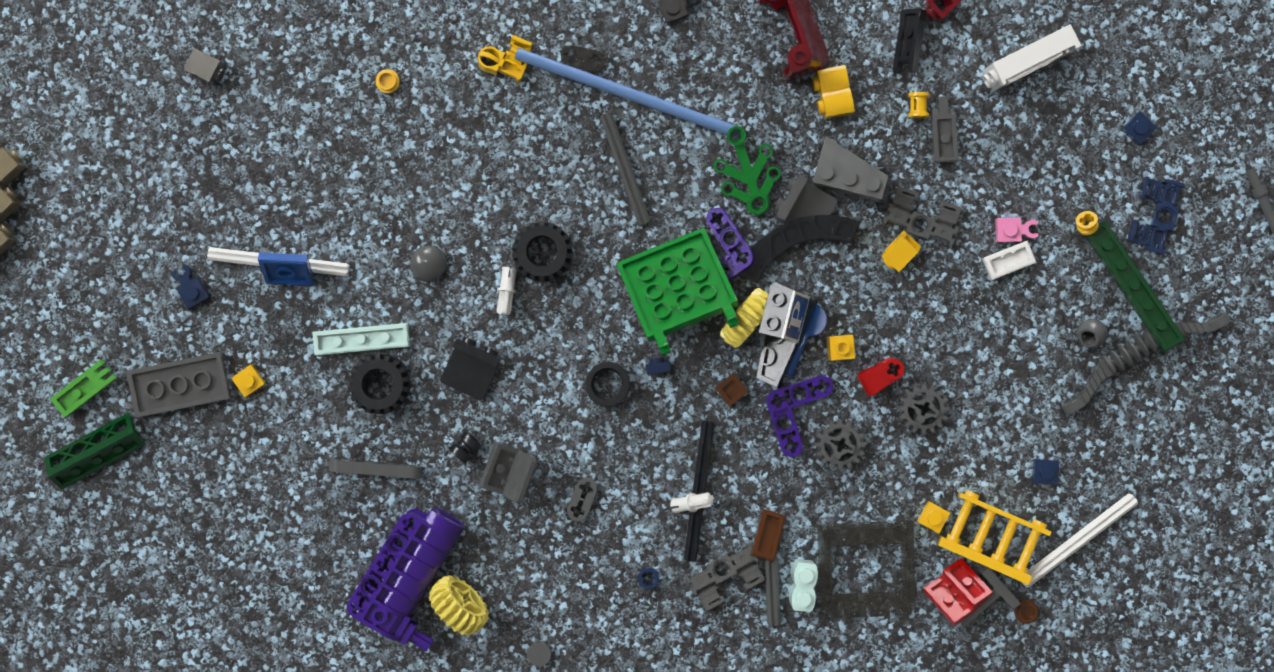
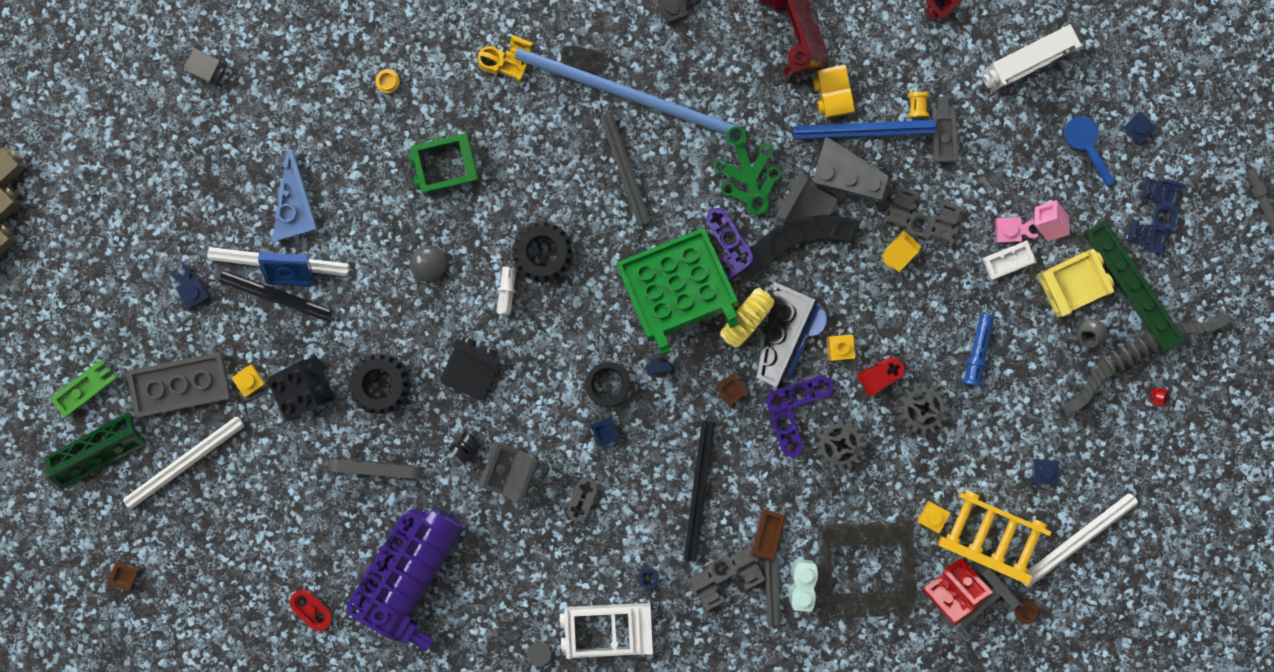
light aqua tile [312,323,411,355] -> none
light yellow gear [428,575,489,636] -> none
white axle [670,493,714,513] -> none
piece [759,285,810,343] -> none
black hinge [893,8,926,74] -> none
yellow bush [1076,211,1099,235] -> none
none -> reddish brown plate [107,560,140,592]
none -> white axle [123,417,245,509]
none -> black axle [219,270,333,321]
none -> black bracket [267,356,335,420]
none -> medium blue wing [271,149,318,243]
none -> red plate [290,589,333,631]
none -> green window [408,133,480,195]
none -> white door [560,603,653,659]
none -> dark blue plate [590,416,621,447]
none -> blue axle [793,120,936,140]
none -> blue pin [961,314,995,387]
none -> bright pink panel [1035,200,1070,241]
none -> light yellow panel [1037,249,1114,317]
none -> blue piece [1064,116,1115,186]
none -> red hinge [1149,388,1168,408]

